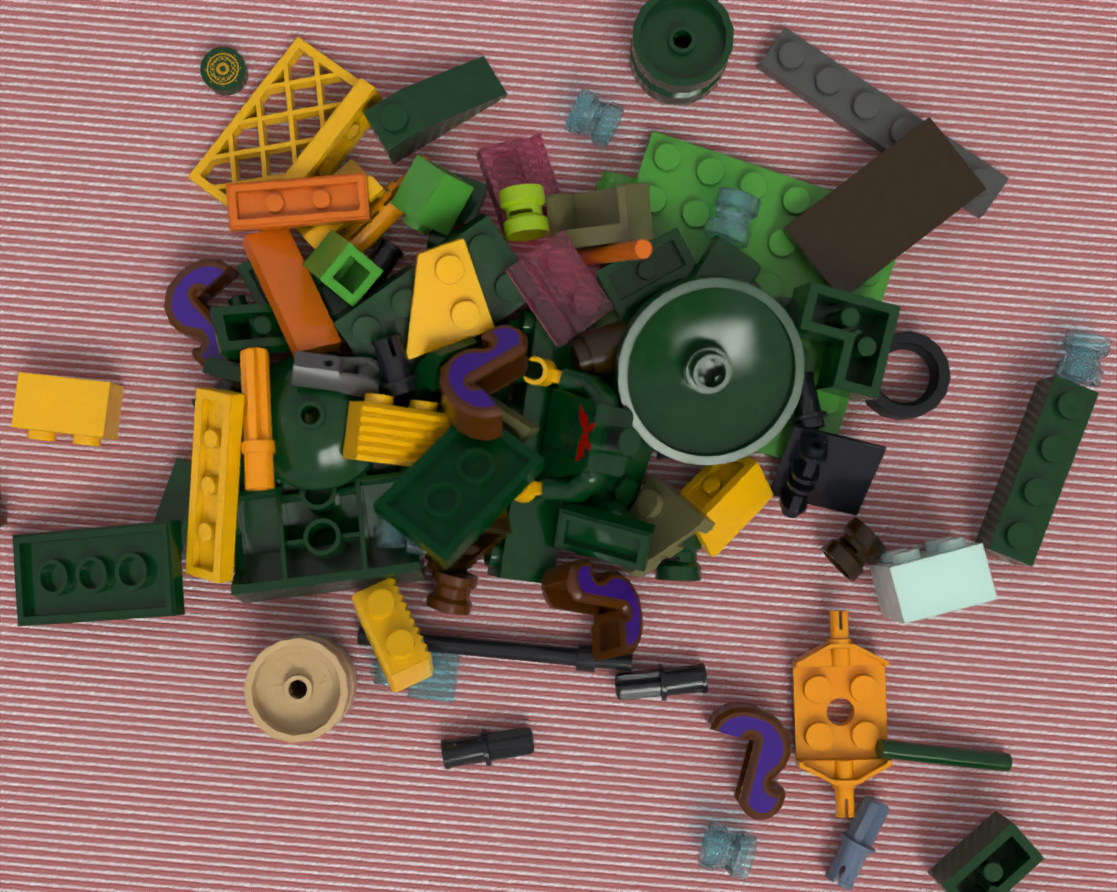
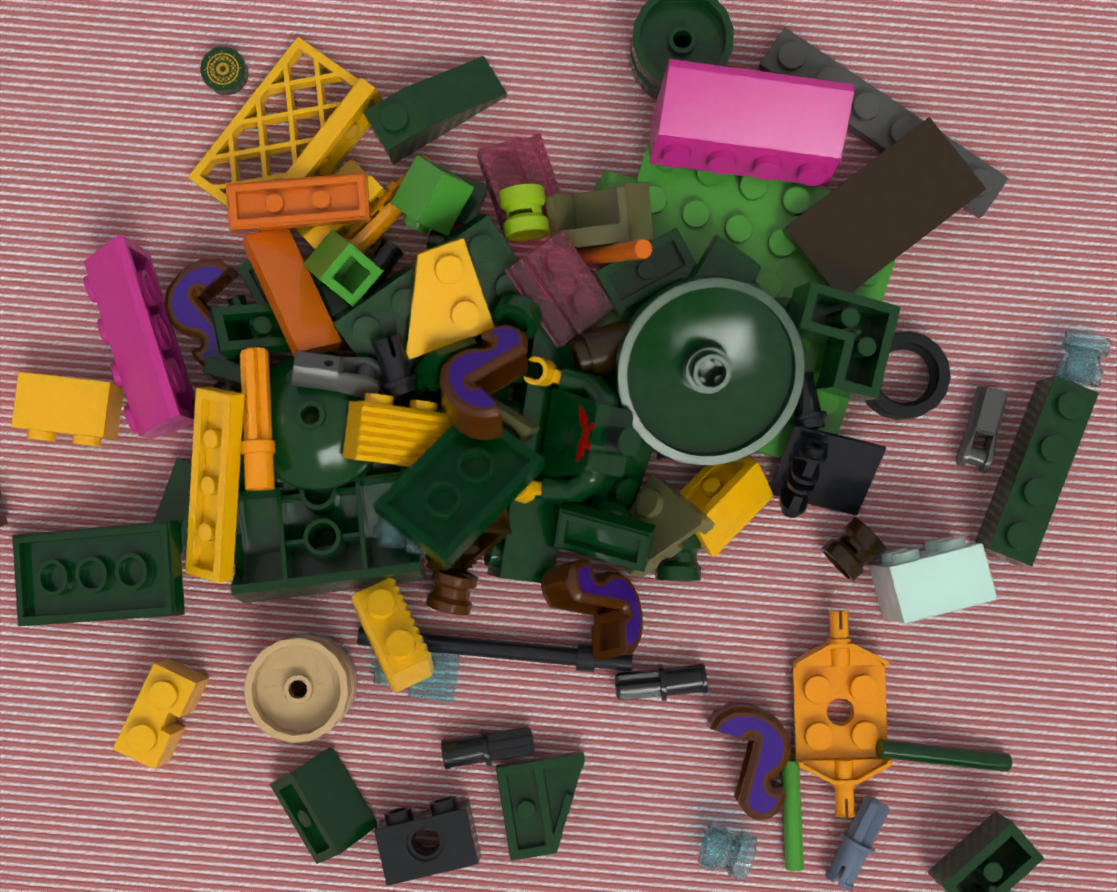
clear light blue wheel [564,88,625,149] -> none
clear light blue wheel [703,187,762,249] -> none
none -> dark pink slope [83,235,195,439]
none -> yellow brick [112,658,210,770]
none -> dark green panel [269,748,377,864]
none -> black brick [374,796,481,886]
none -> dark green tile [493,294,543,340]
none -> dark green wing [496,751,585,861]
none -> dark pink slope [649,59,854,187]
none -> bright green piece [781,758,804,871]
none -> dark grey bar [956,386,1008,473]

